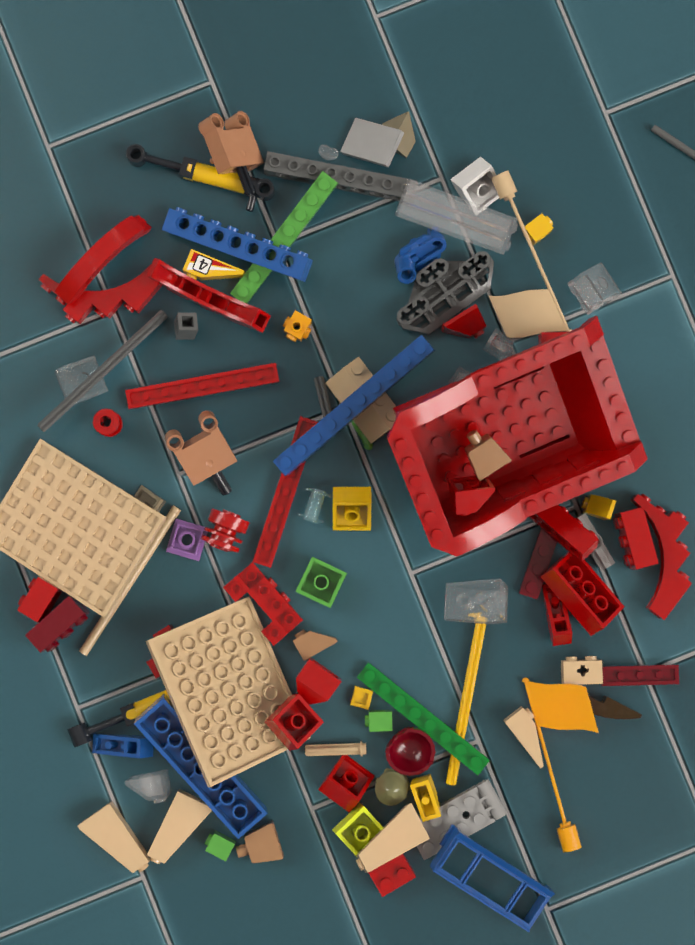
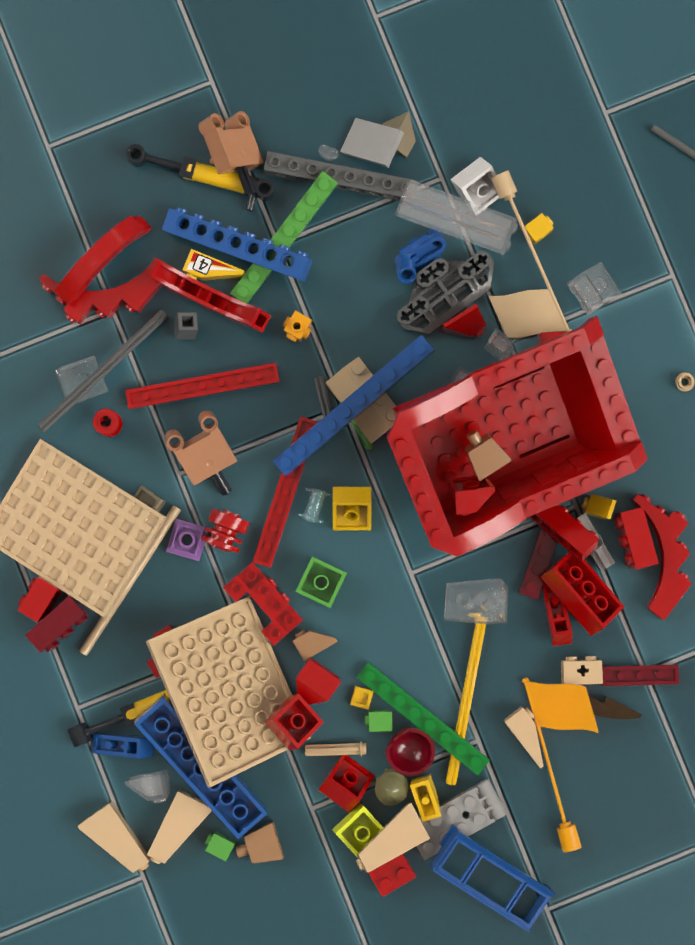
none -> tan plate [675,372,695,392]

